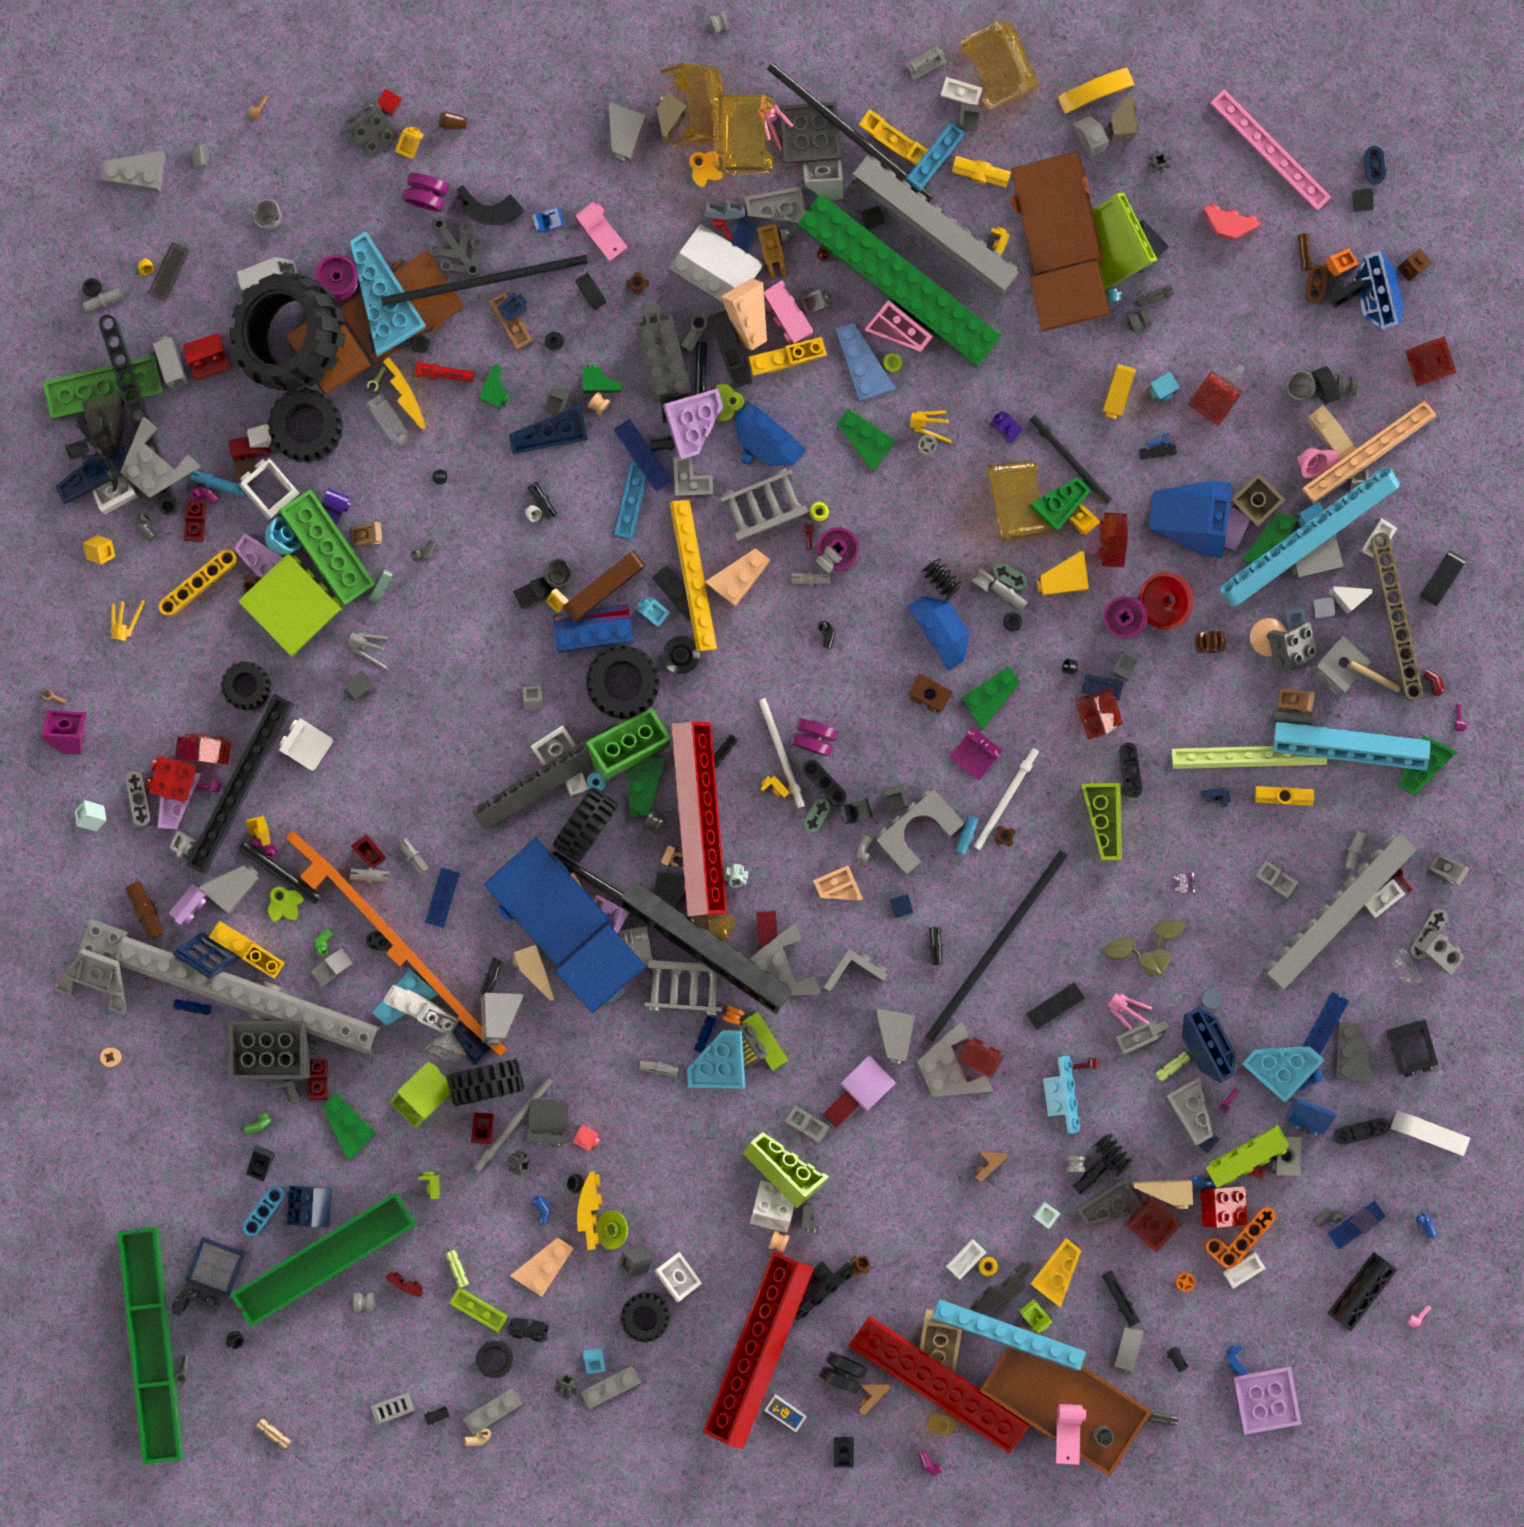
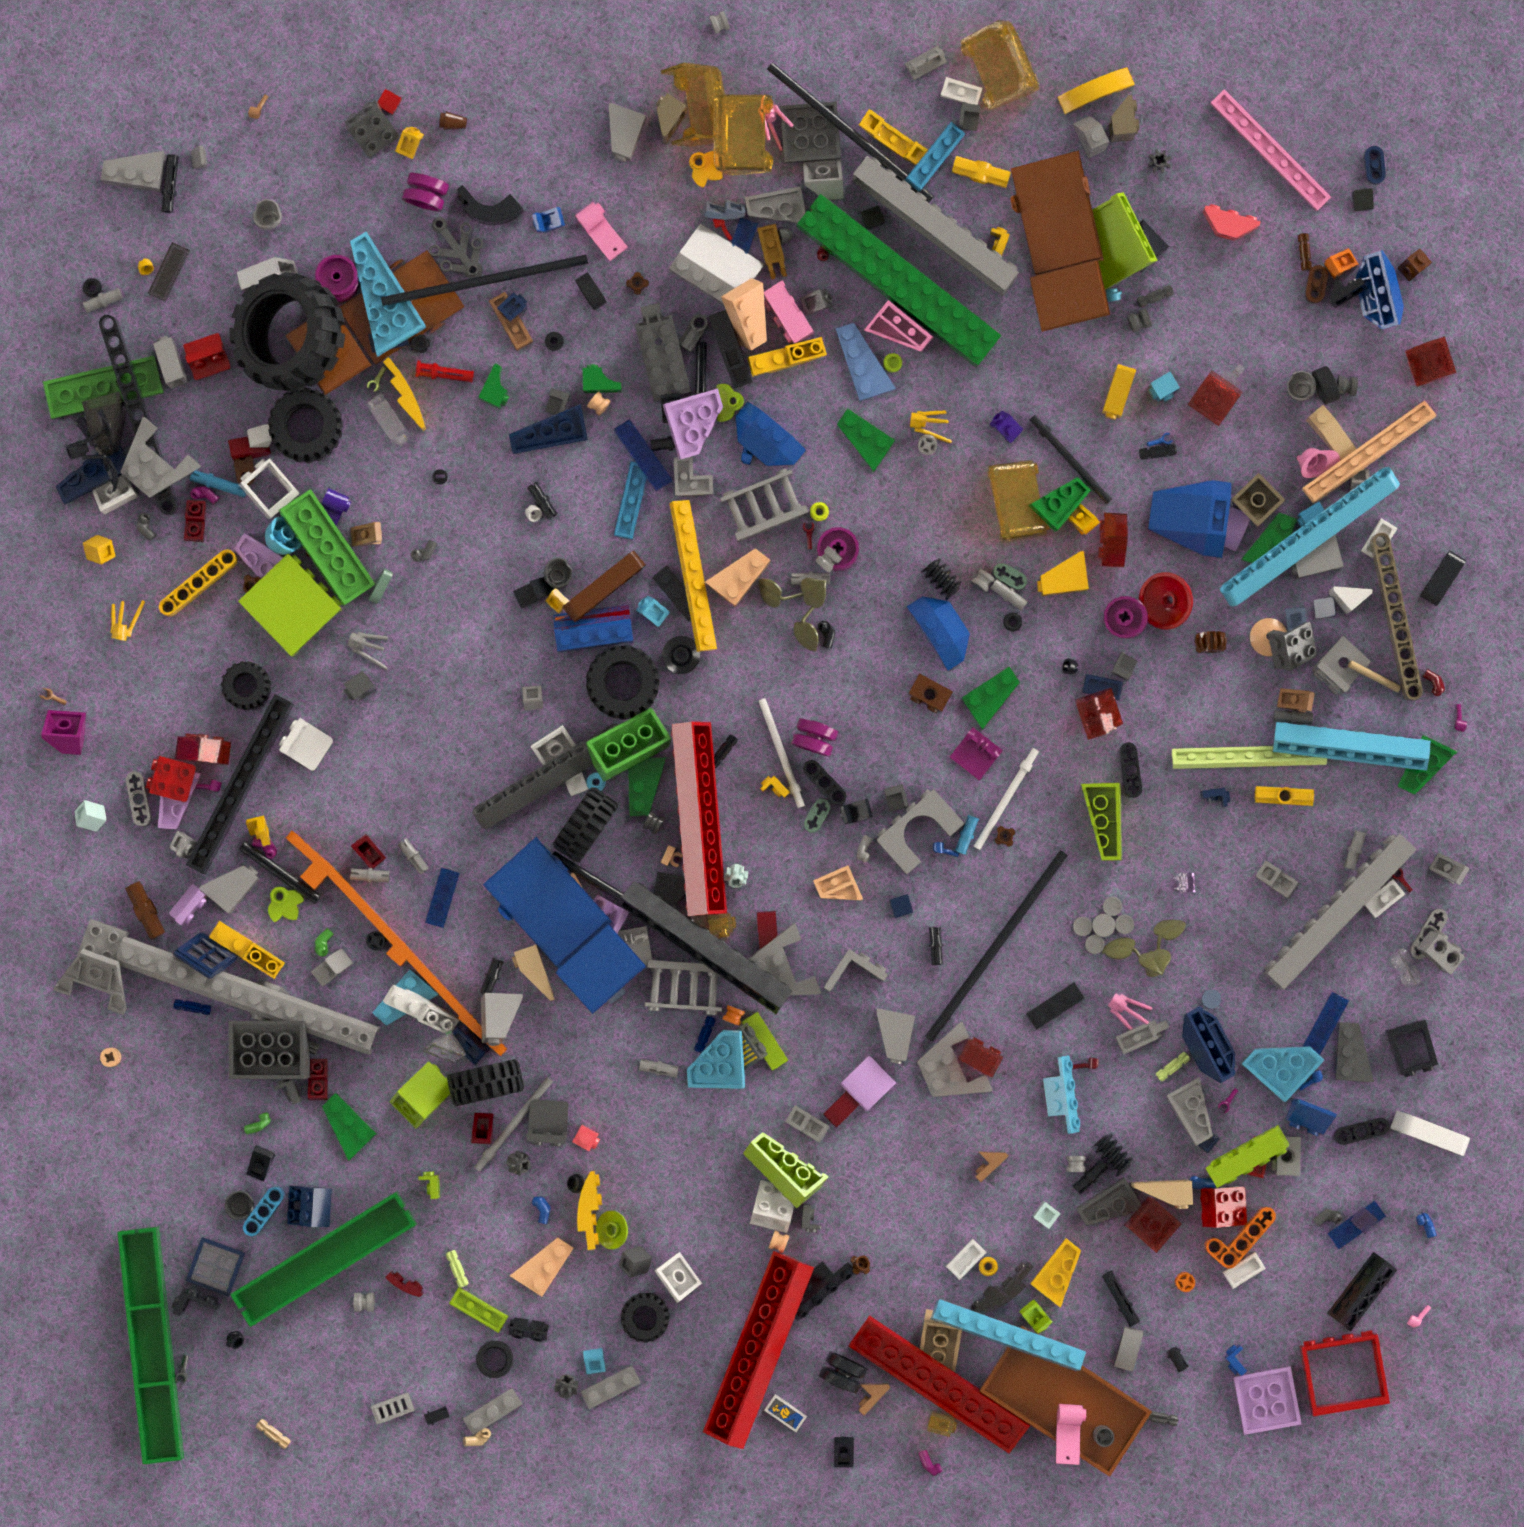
none -> black pin [161,154,179,213]
none -> dark grey hair [225,1190,254,1220]
none -> olive plant [759,578,826,651]
none -> blue hand [933,842,959,857]
none -> light grey piece [1073,897,1134,954]
none -> red window [1299,1330,1390,1416]

